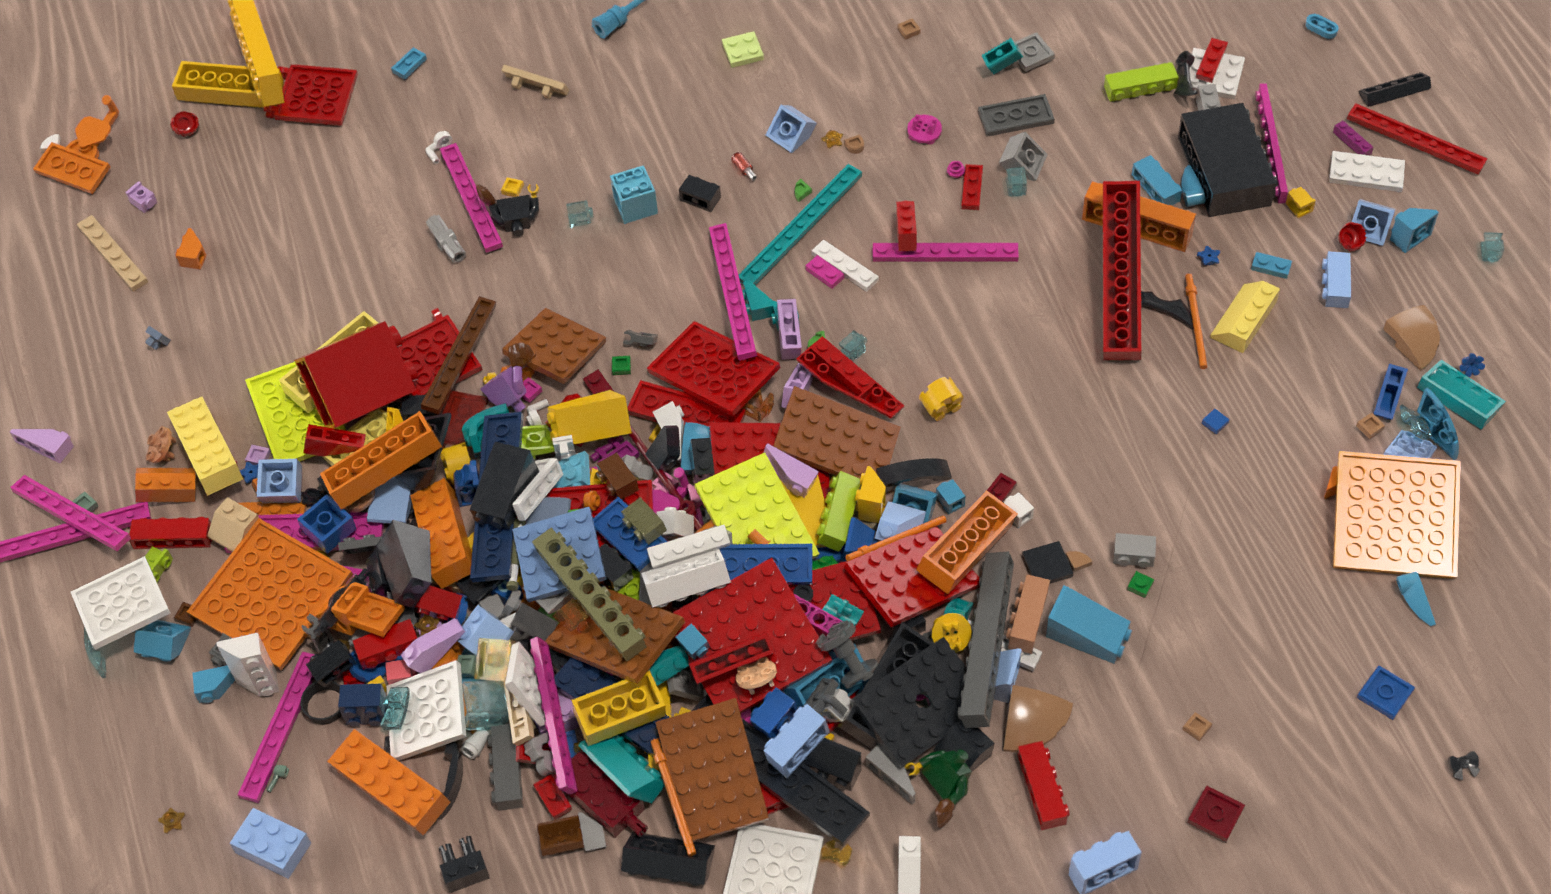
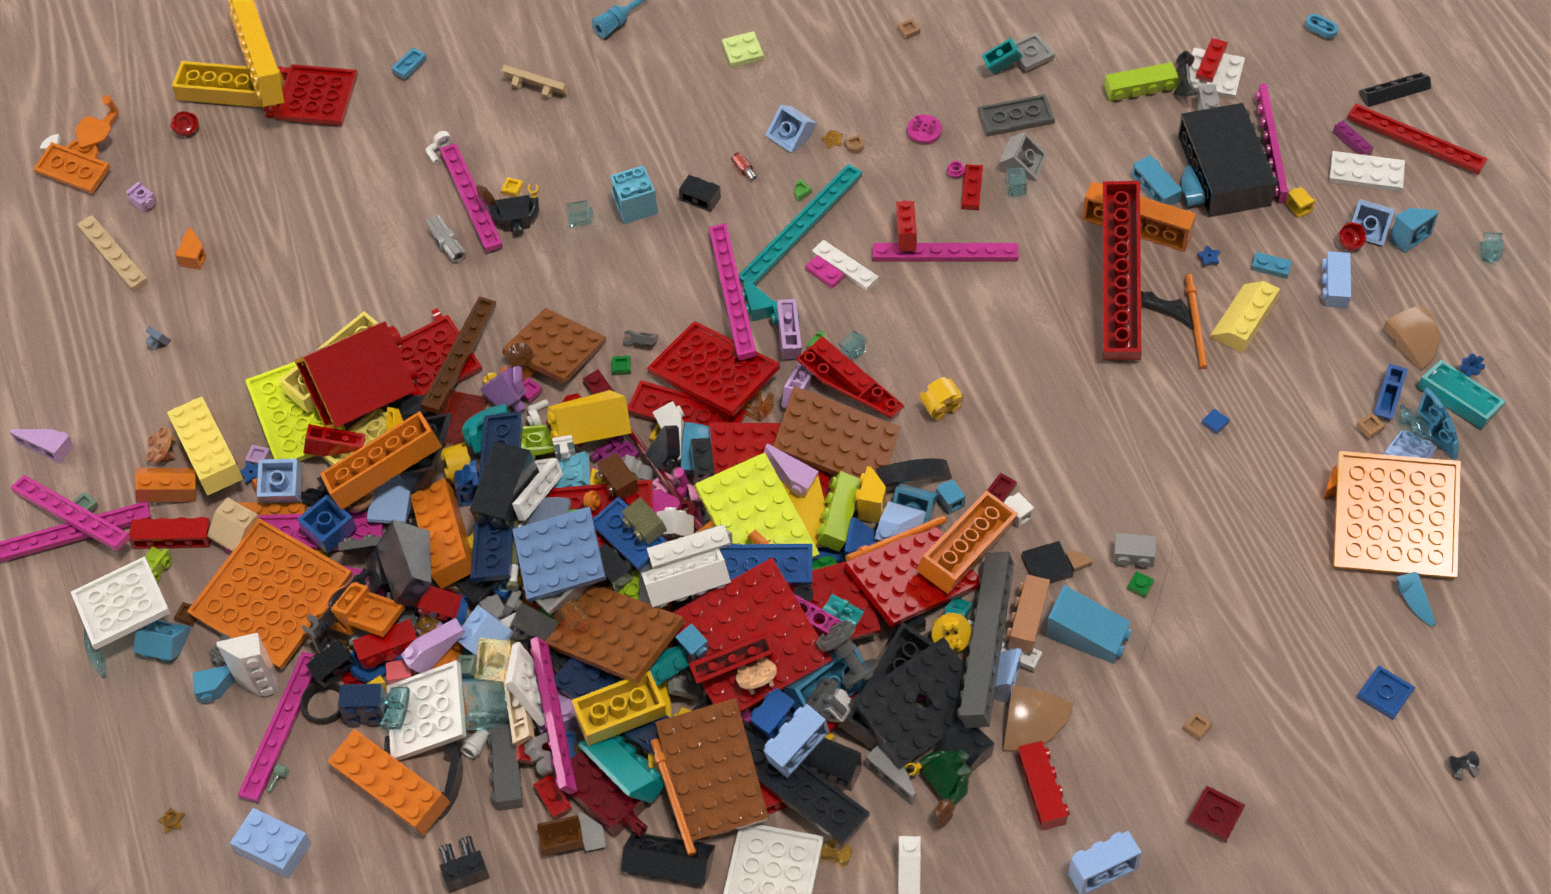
olive brick [531,527,647,662] -> none

